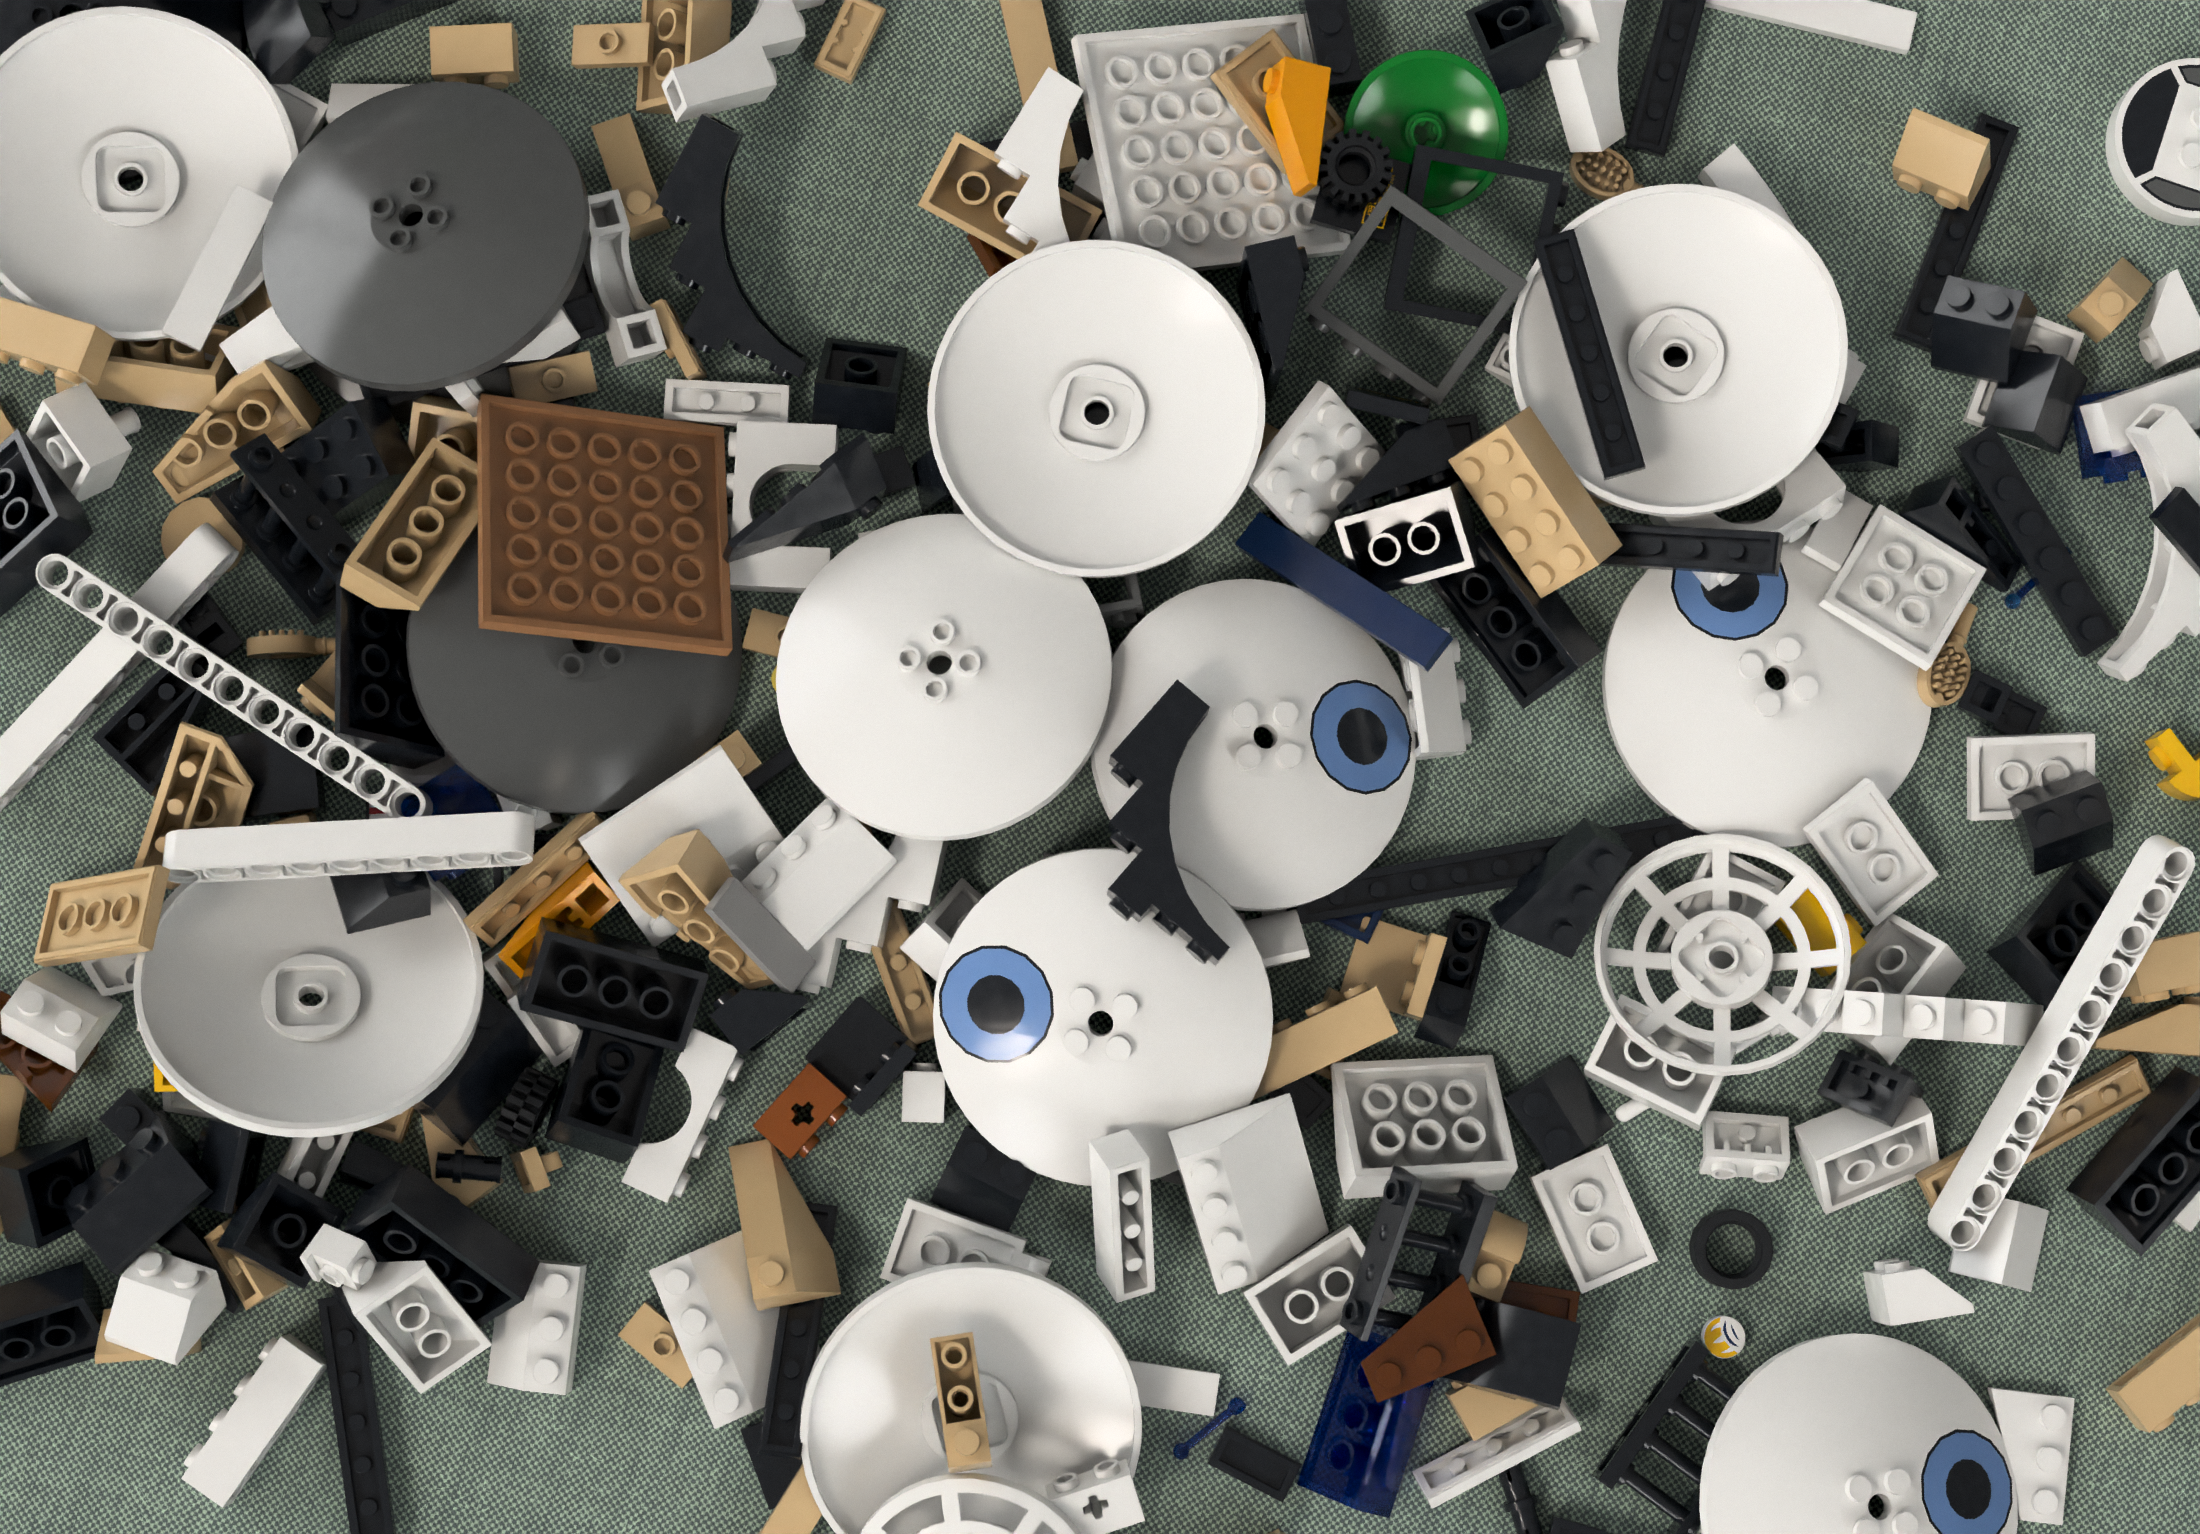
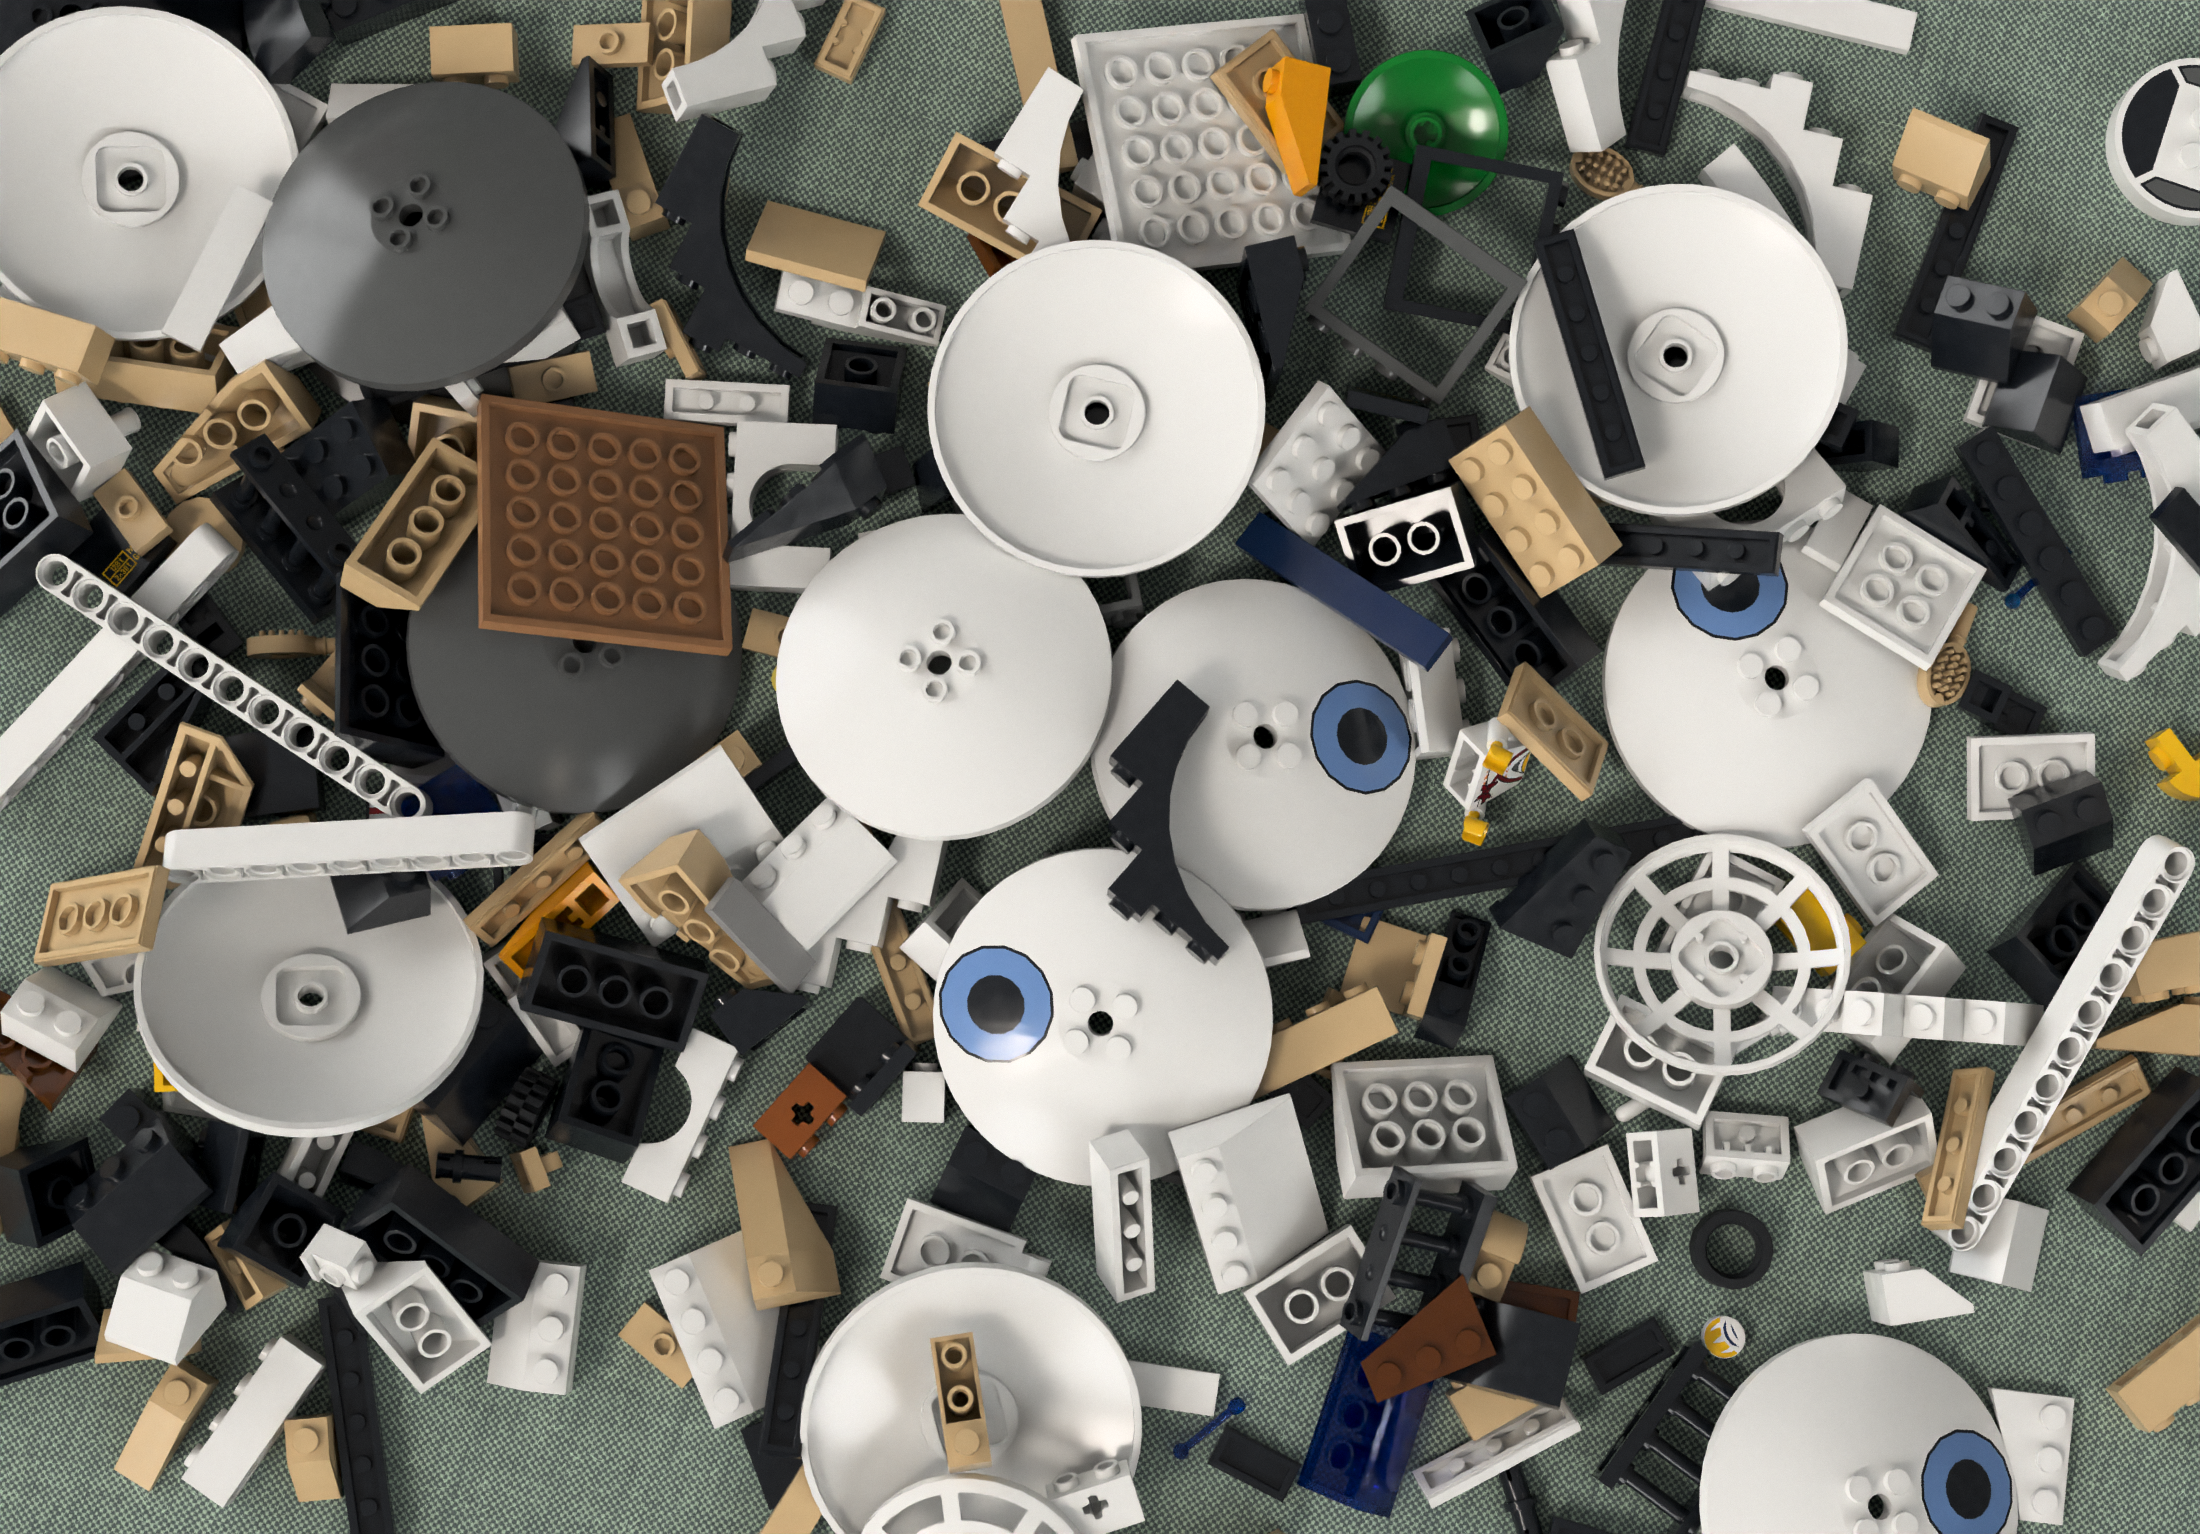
none -> black tile [67,508,178,598]
none -> tan plate [92,467,174,557]
none -> tan slope [113,1359,219,1491]
none -> tan slope [284,1413,343,1502]
none -> black slope [555,56,616,189]
none -> tan tile [745,200,886,292]
none -> white slope [773,271,946,347]
none -> white torso [1443,716,1533,846]
none -> tan tile [1497,661,1609,802]
none -> black tile [1580,1316,1675,1395]
none -> white brick [1626,1128,1700,1217]
none -> white arch [1680,69,1873,298]
none -> tan tile [1921,1066,1995,1230]

